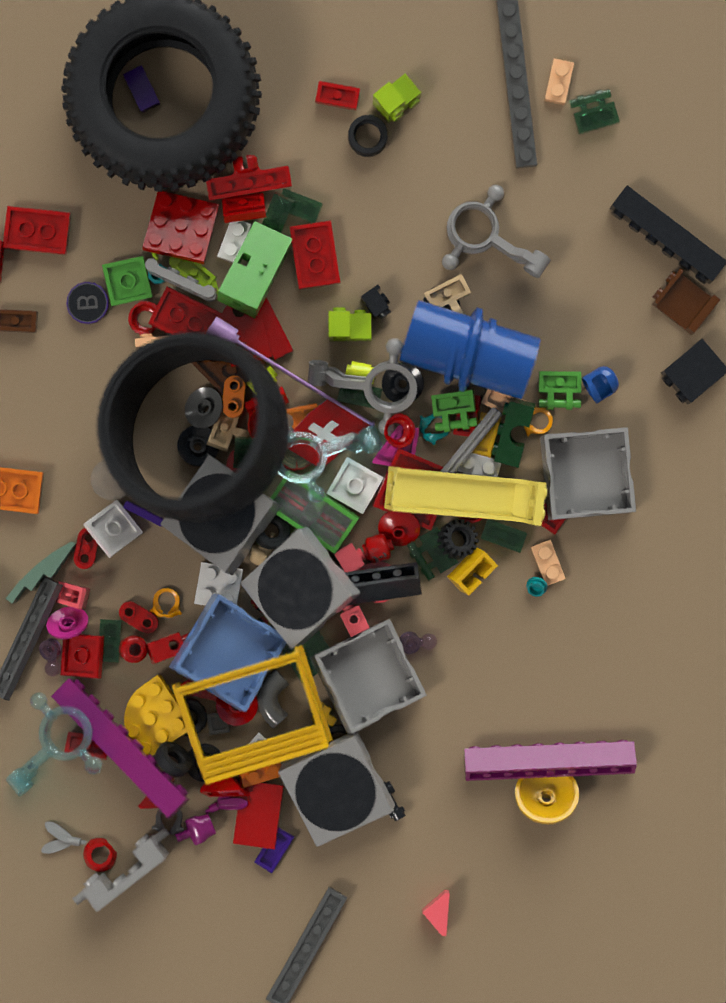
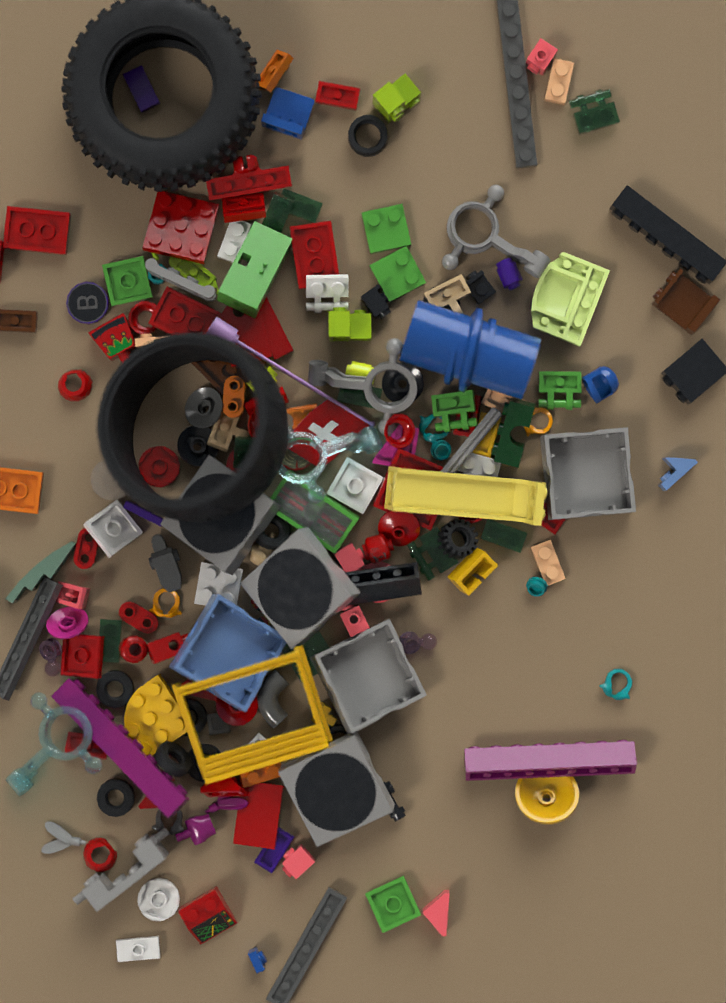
none -> red piece [58,369,92,401]
none -> torso [88,313,136,362]
none -> black tyre [96,670,134,708]
none -> black tyre [97,778,135,817]
none -> white plate [116,936,161,962]
none -> white tile [137,878,180,921]
none -> red tile [138,446,181,488]
none -> dark grey hinge [148,534,182,593]
none -> red slope [178,886,238,944]
none -> blue plate [248,947,267,973]
none -> orange plate [258,50,294,93]
none -> blue bracket [261,87,315,140]
none -> coral brick [282,843,316,879]
none -> white plate [306,274,349,313]
none -> bright green plate [362,204,411,255]
none -> bright green plate [365,876,421,933]
none -> bright green plate [369,246,426,302]
none -> teal plate [430,439,452,461]
none -> black bracket [466,270,496,305]
none -> dark purple brick [496,257,523,290]
none -> coral brick [525,38,558,75]
none -> yellowish green slope [531,252,610,347]
none -> teal piece [600,669,632,700]
none -> medium blue slope [658,457,698,491]

